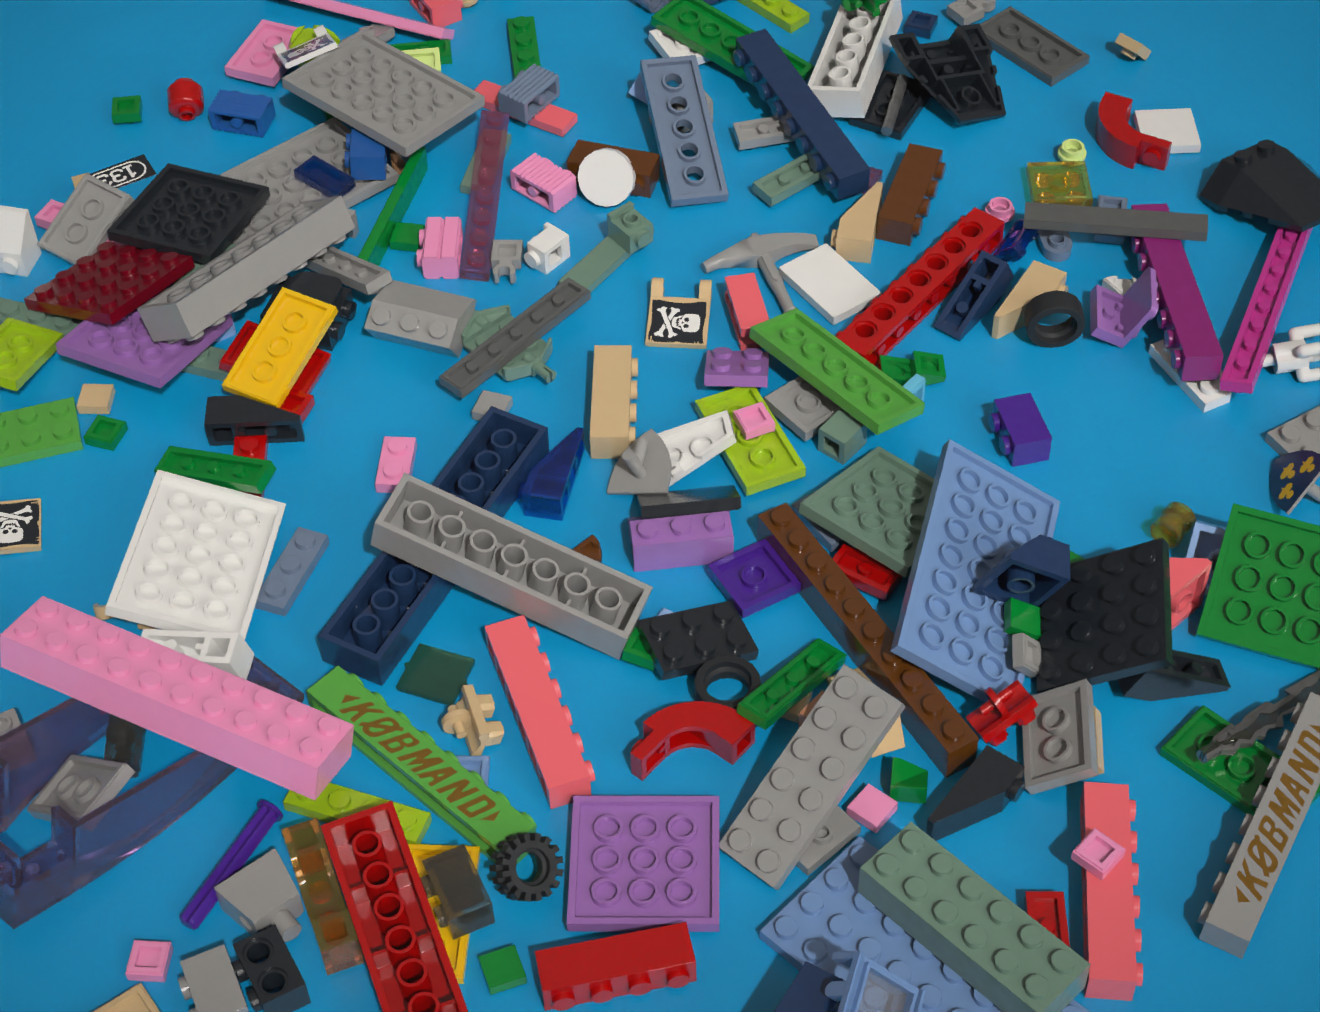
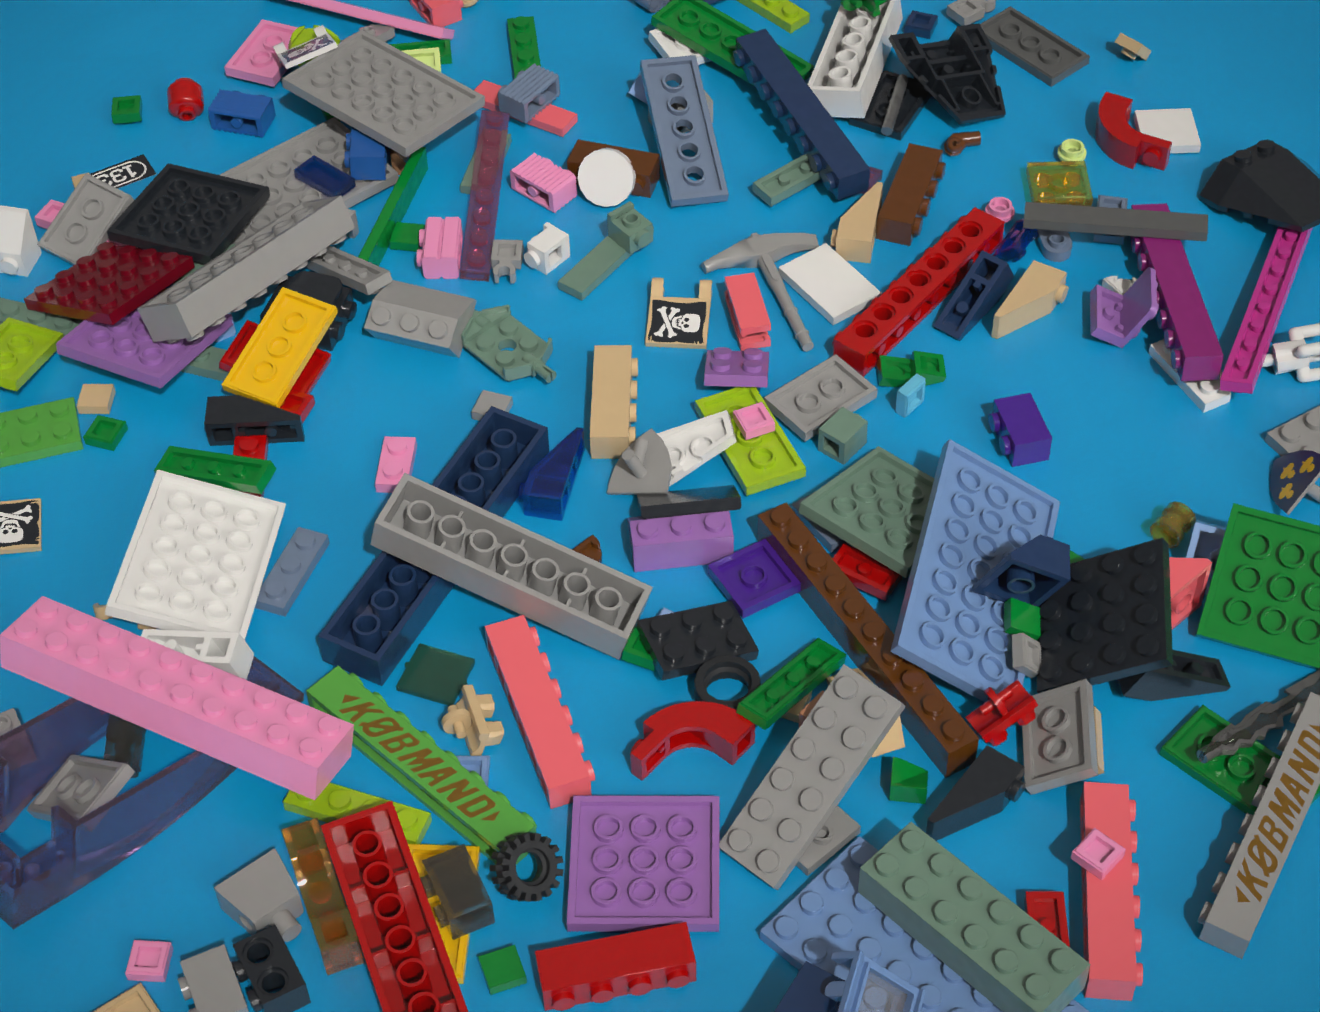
dark purple axle [179,800,283,930] -> none
dark grey tile [439,277,591,398] -> none
light grey plate [733,116,794,150] -> none
bright green plate [749,308,925,435] -> none
bright pink tile [846,783,898,833] -> none
black tyre [1023,290,1085,348] -> none
none -> reddish brown arm [944,131,981,156]

